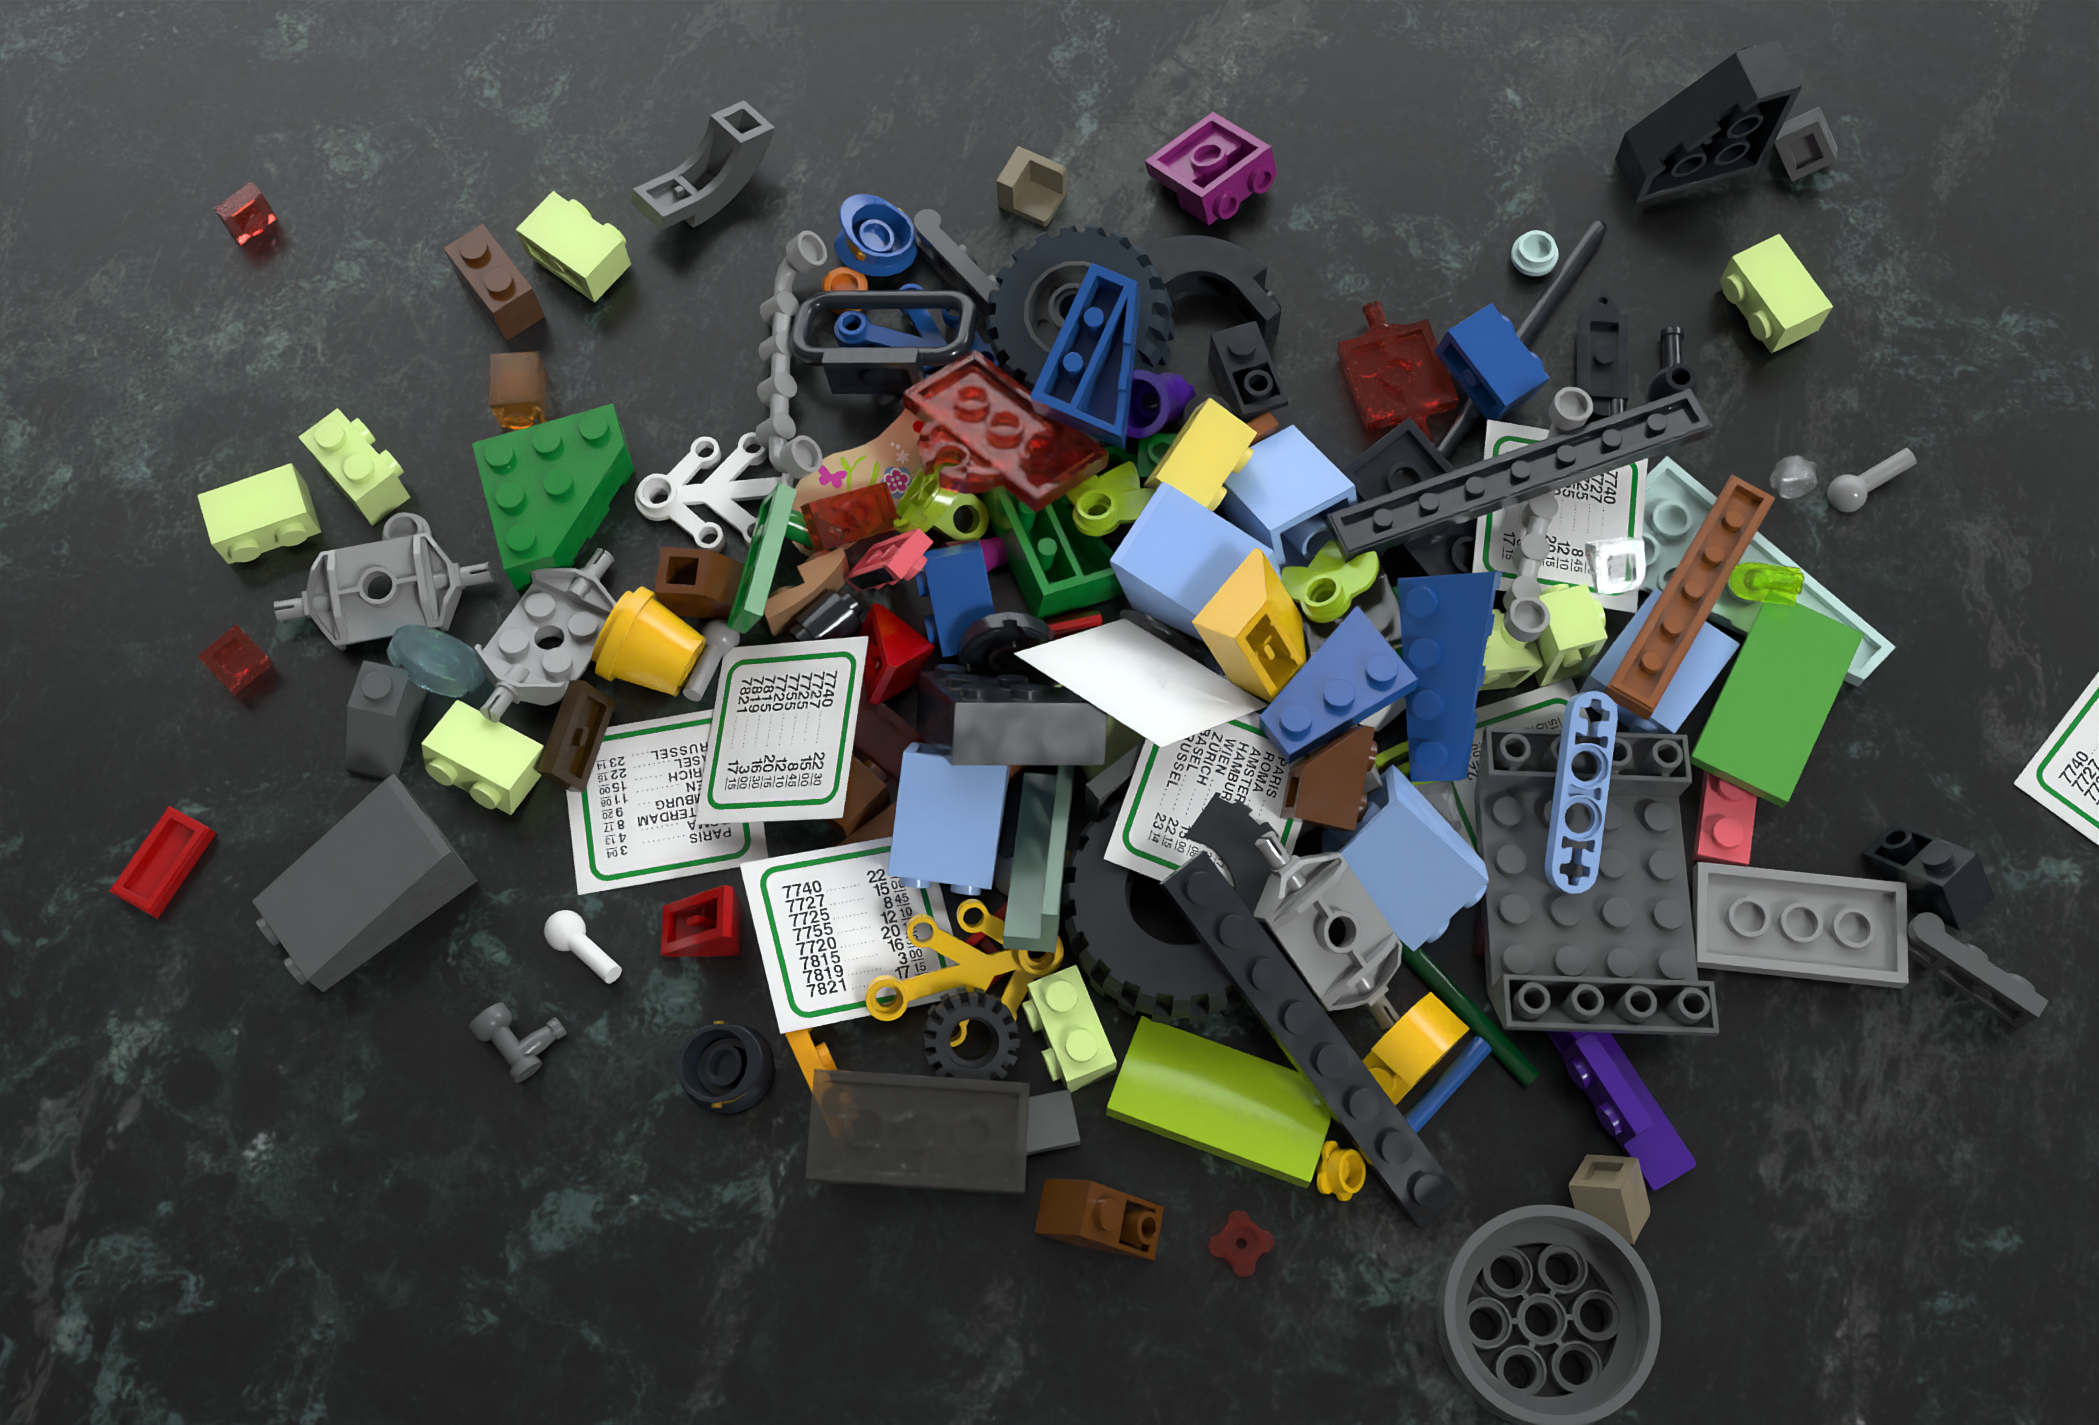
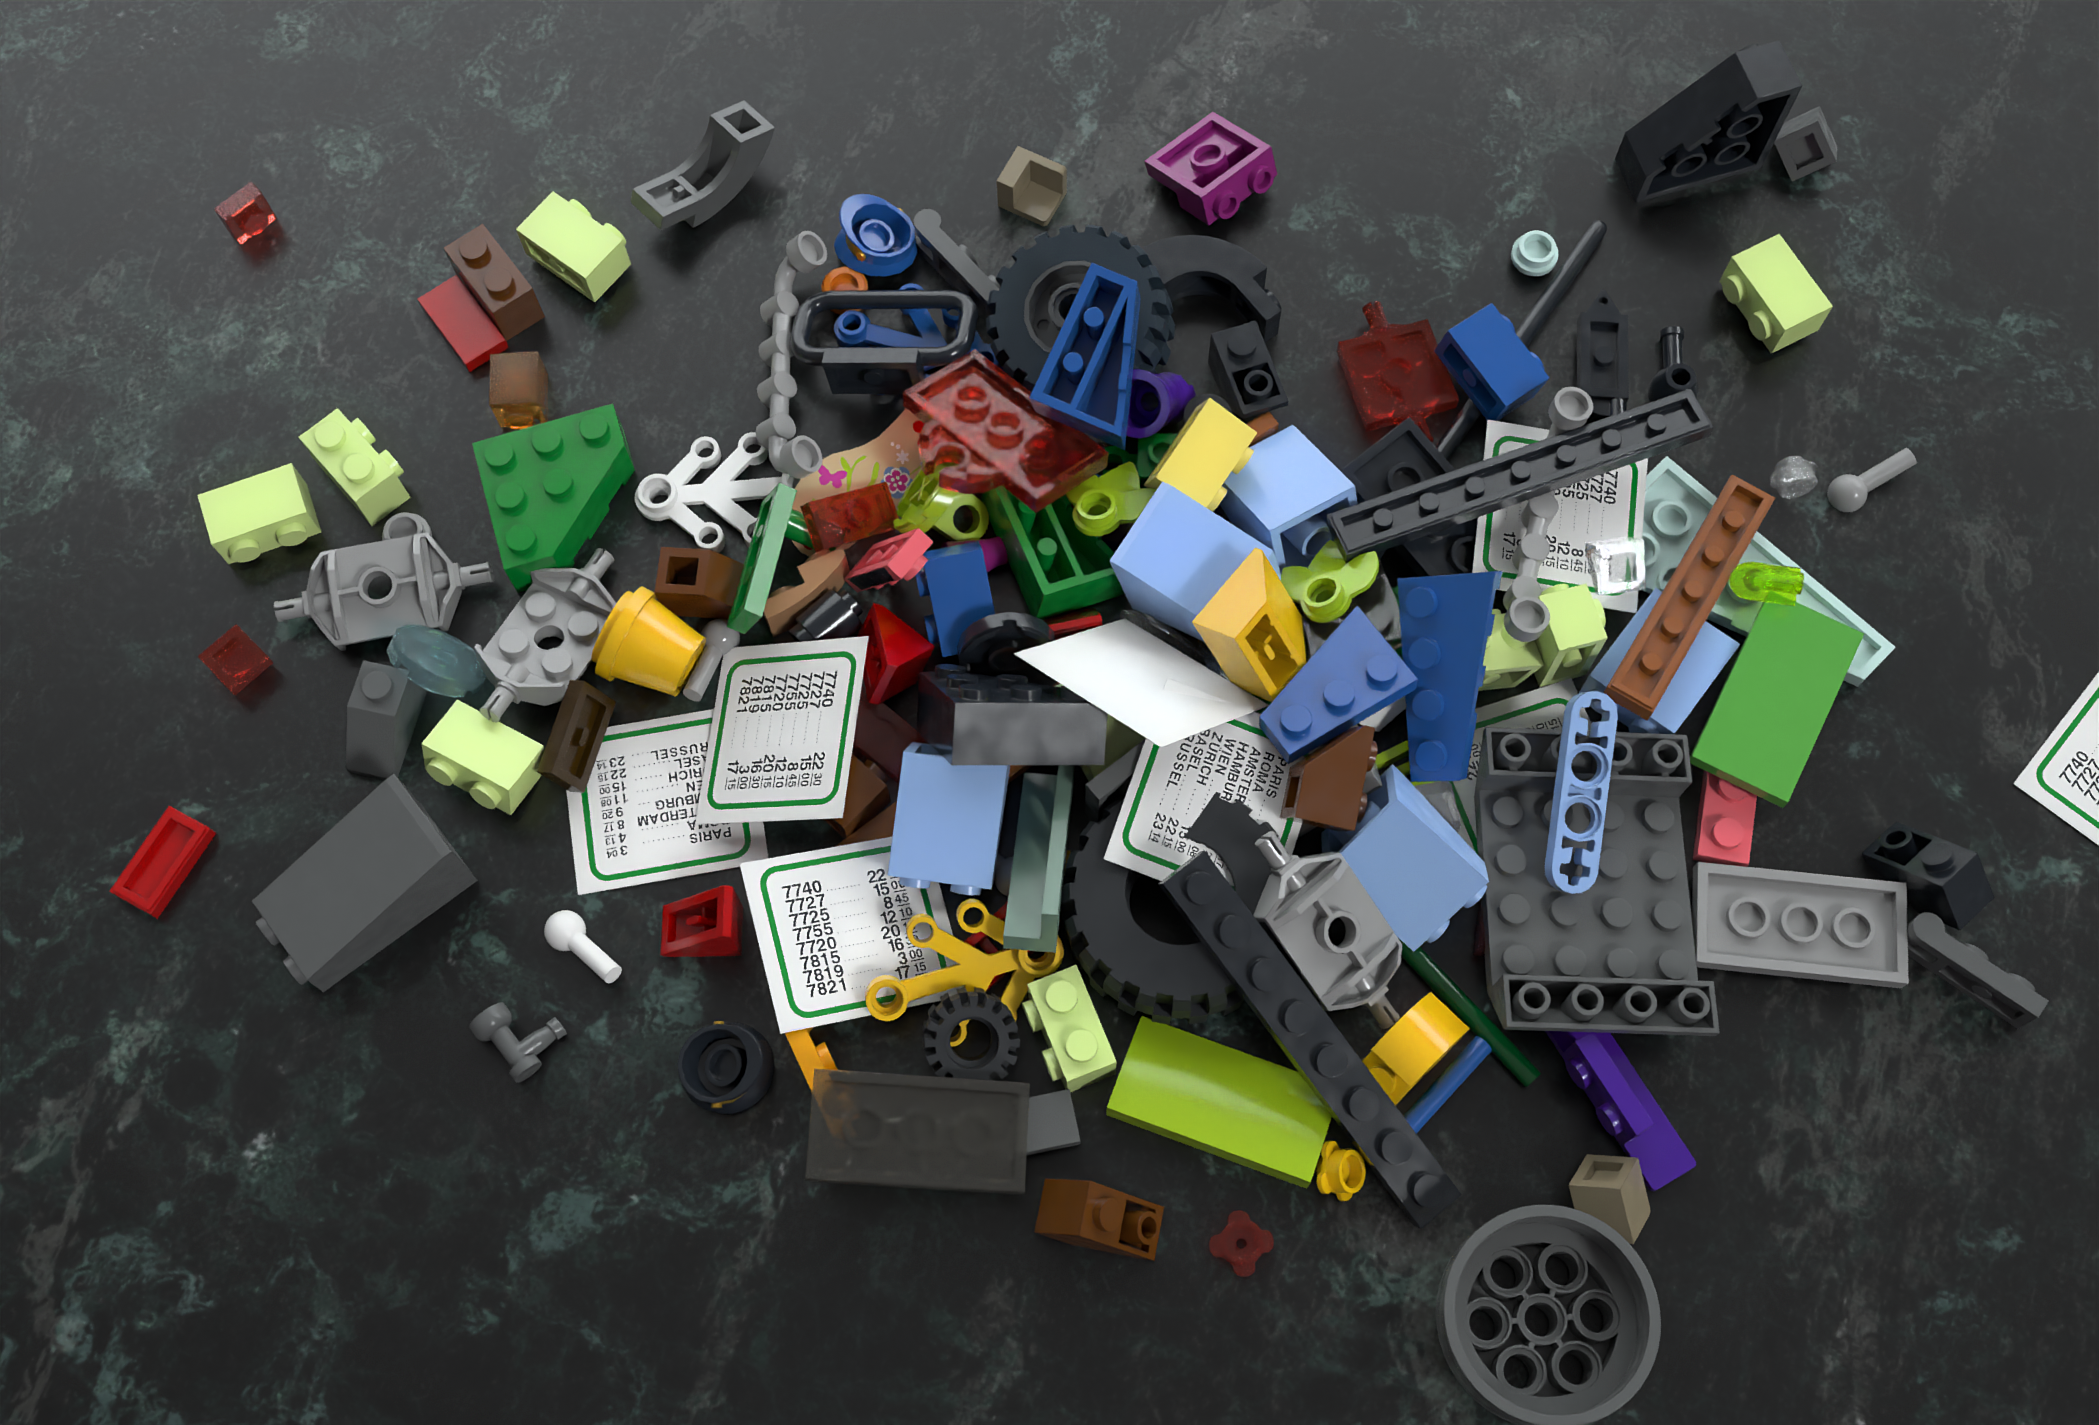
none -> red tile [417,275,509,372]

